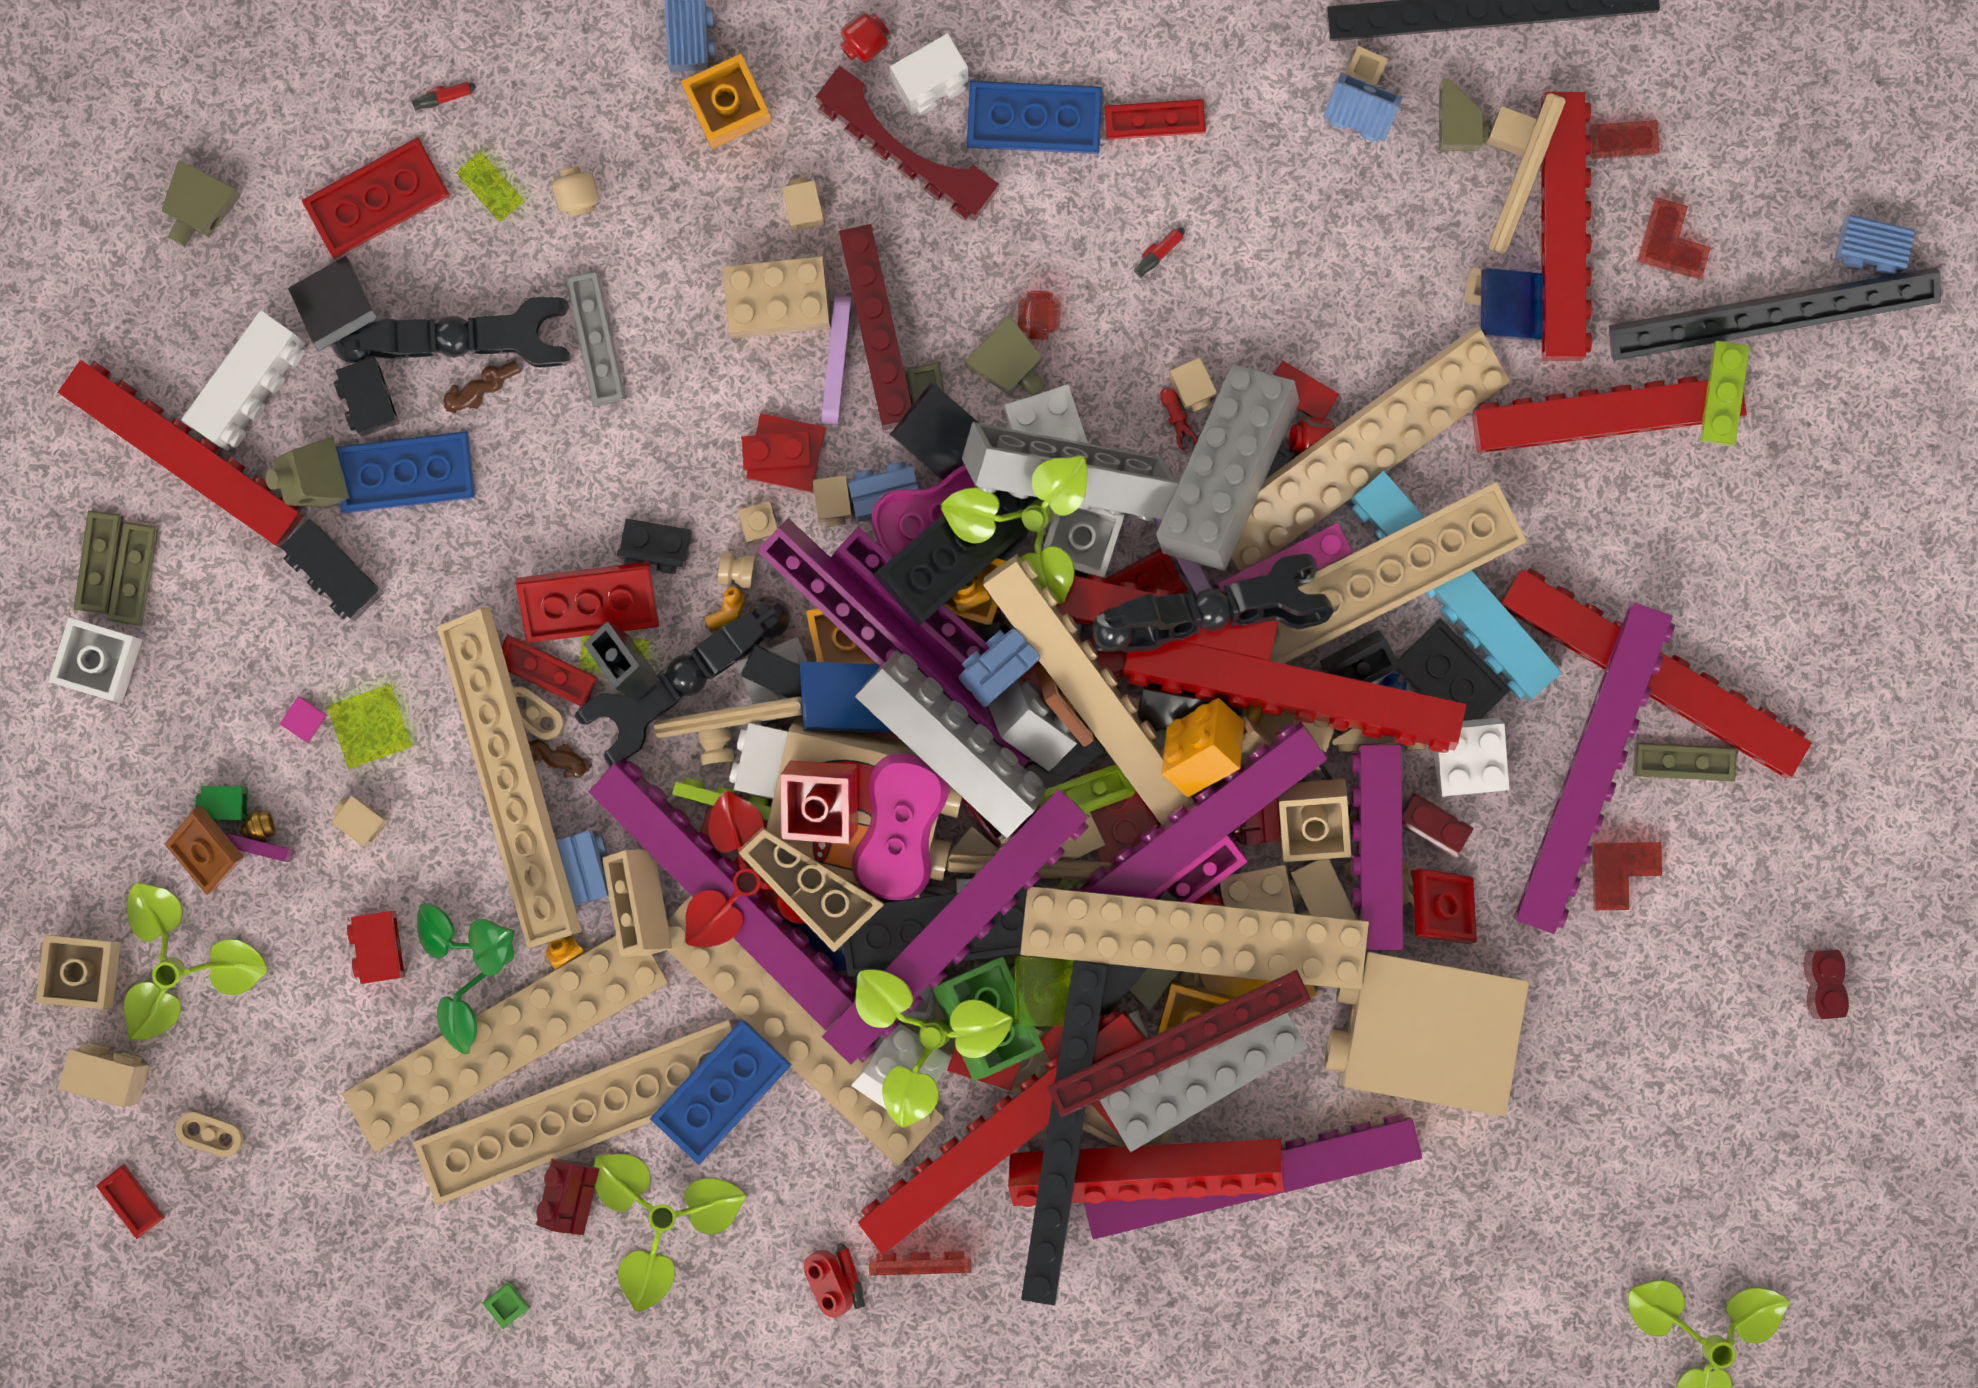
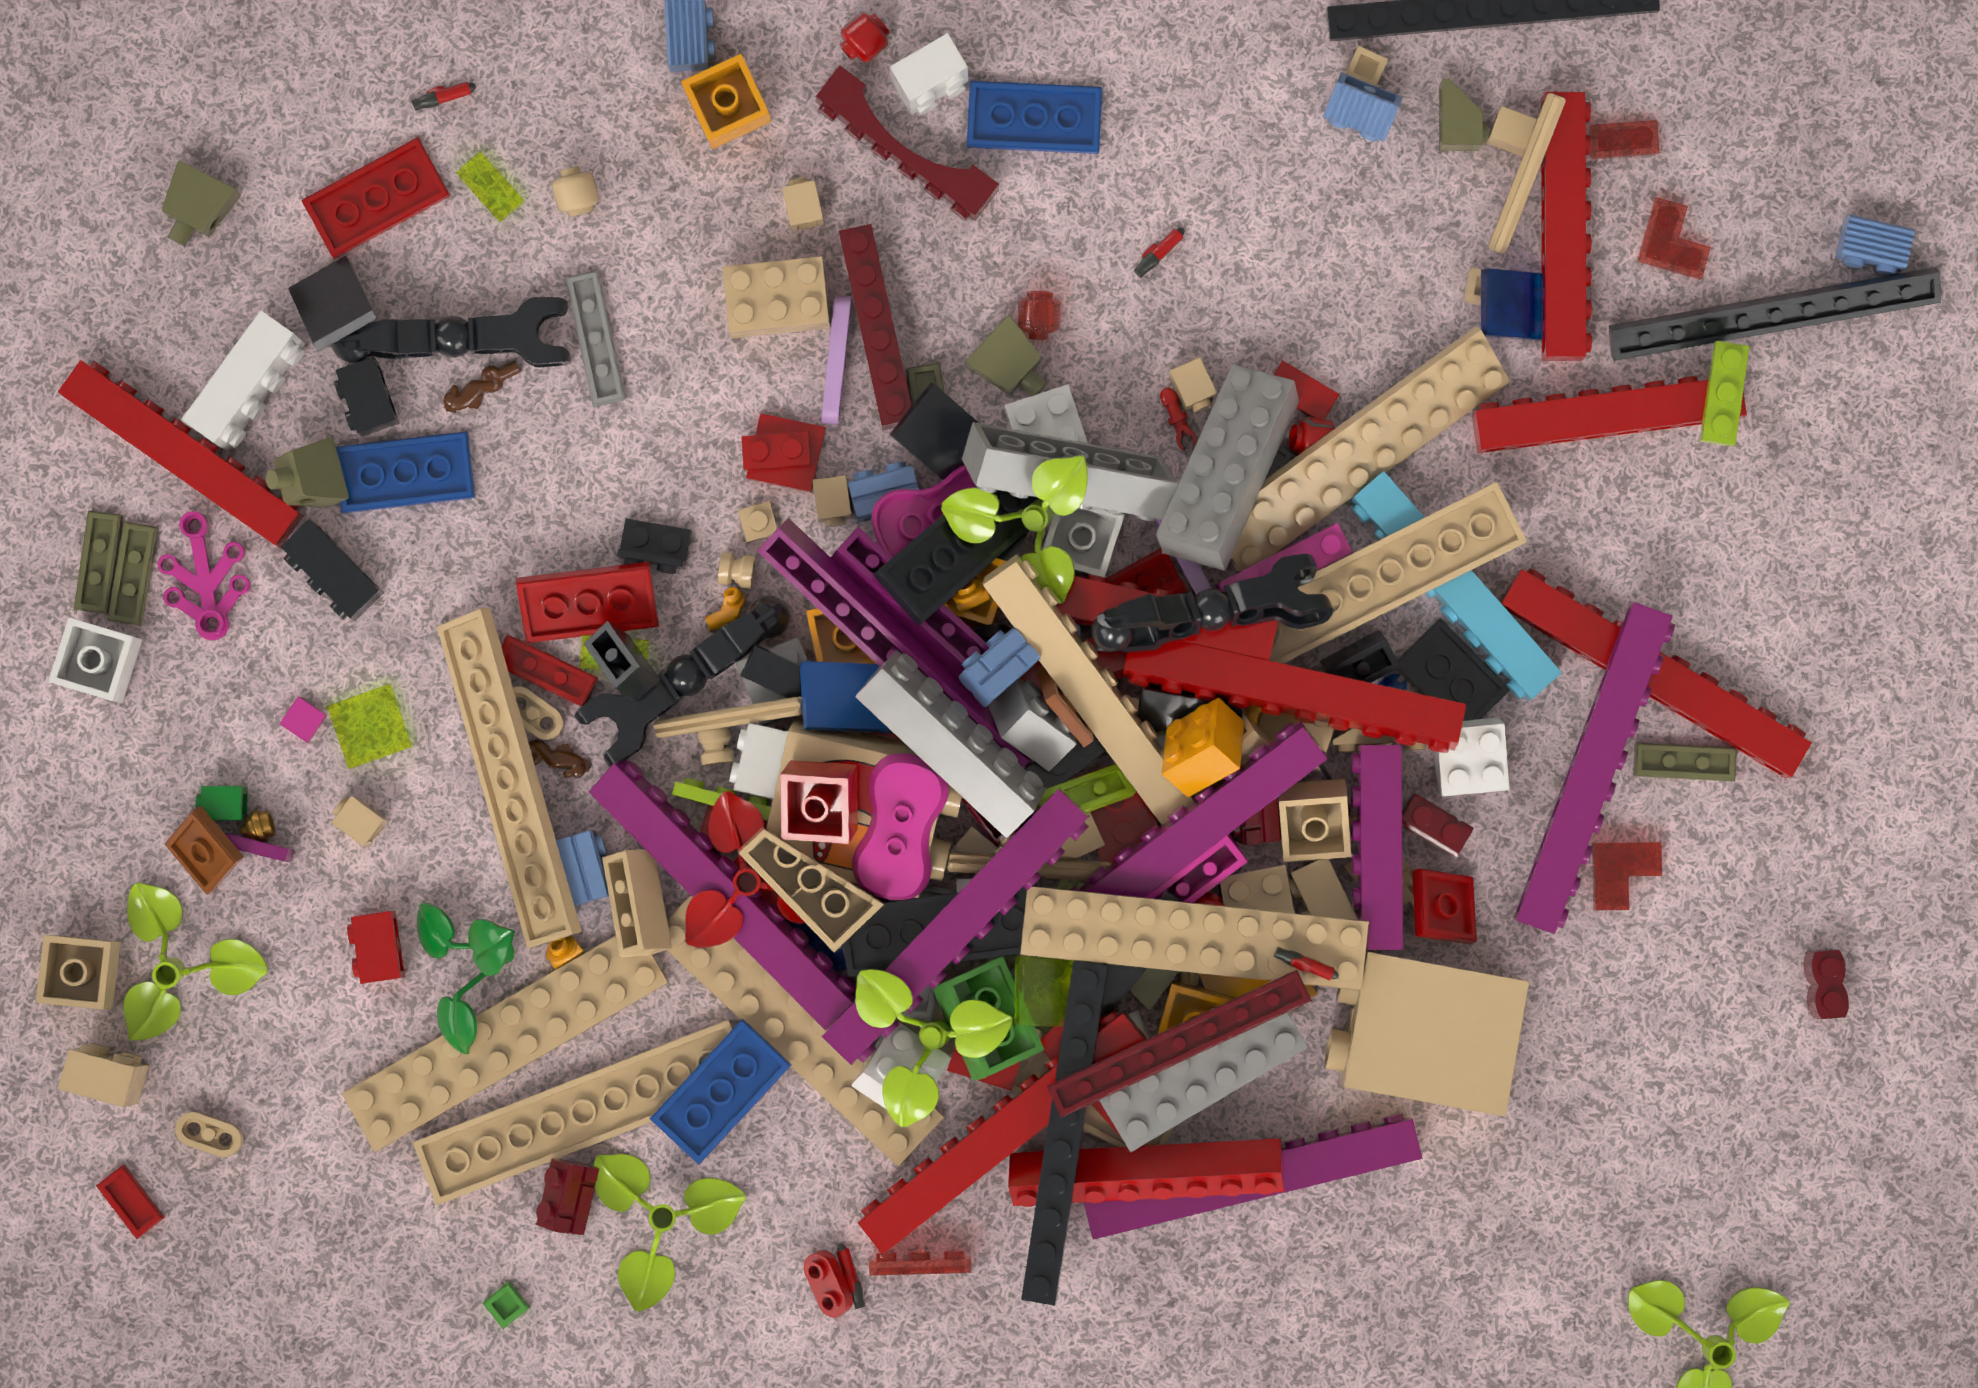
red tile [1104,99,1206,140] -> none
none -> dark pink plant [157,511,251,641]
none -> red piece [1274,947,1339,981]

